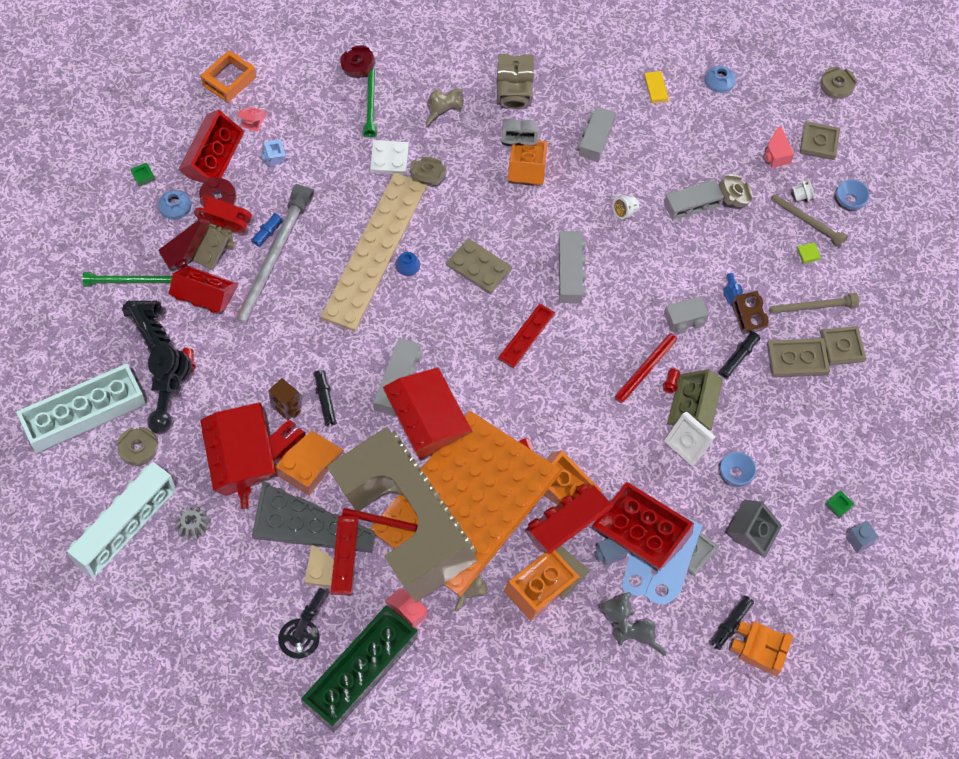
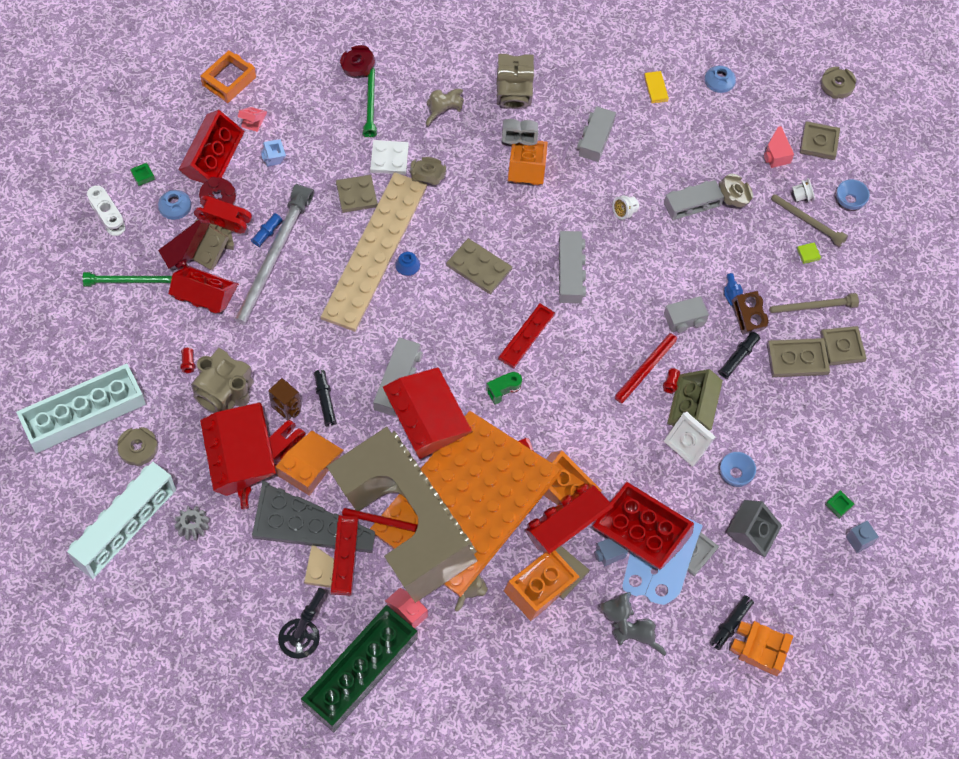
black piece [122,300,192,434] -> none
none -> white piece [87,186,125,236]
none -> dark tan piece [191,347,254,413]
none -> dark tan plate [336,175,378,213]
none -> green leg [486,372,522,405]

